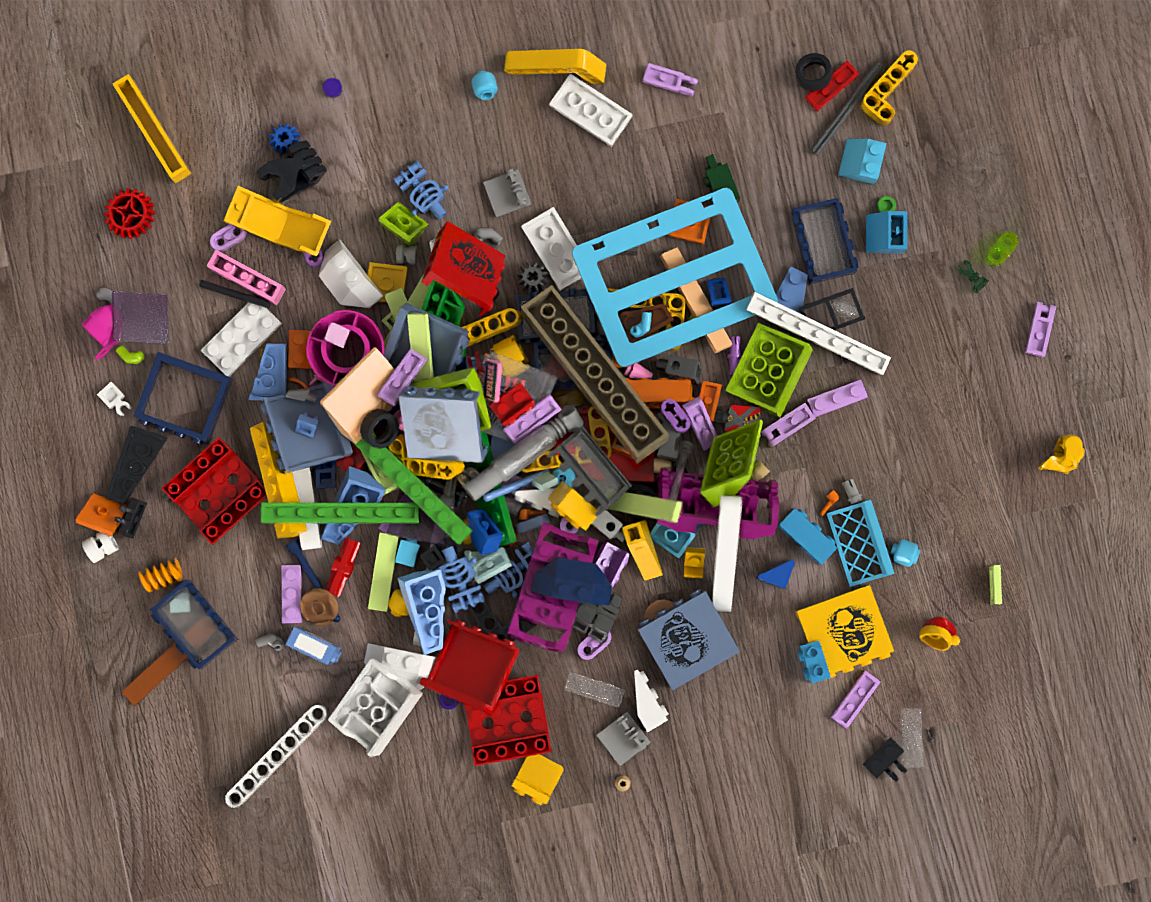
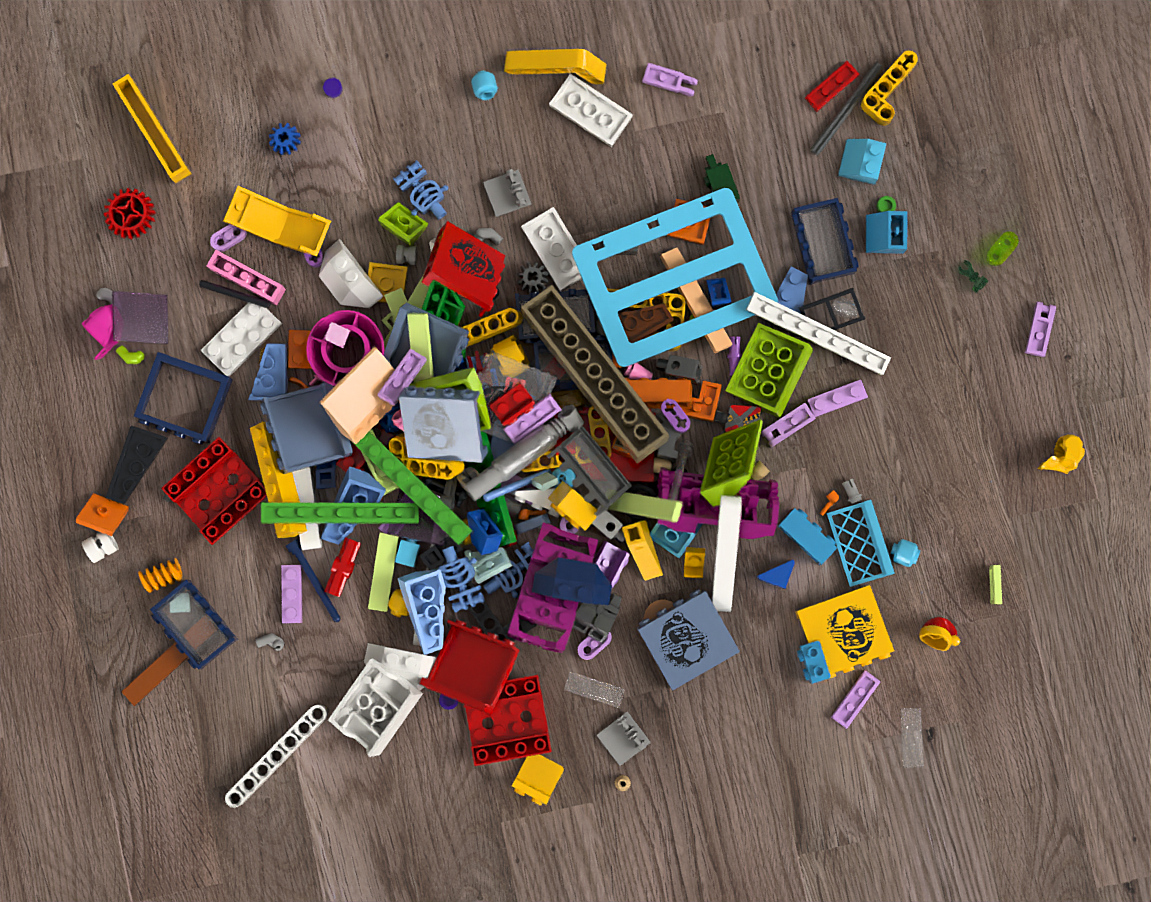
white plate [97,382,132,416] -> none
black hinge [114,498,147,538] -> none
black piece [257,140,327,204] -> none
light grey bar [285,388,317,403] -> none
brick [286,627,342,665] -> none
medium blue tile [295,412,319,438] -> none
medium nougat tile [300,588,338,626] -> none
black tyre [360,409,399,449] -> none
slope [483,359,502,402] -> none
medium azure arm [630,312,652,337] -> none
white slope [634,669,669,732] -> none
lavender tile [682,397,717,451] -> none
black tyre [796,53,832,91] -> none
black hinge [863,737,908,782] -> none

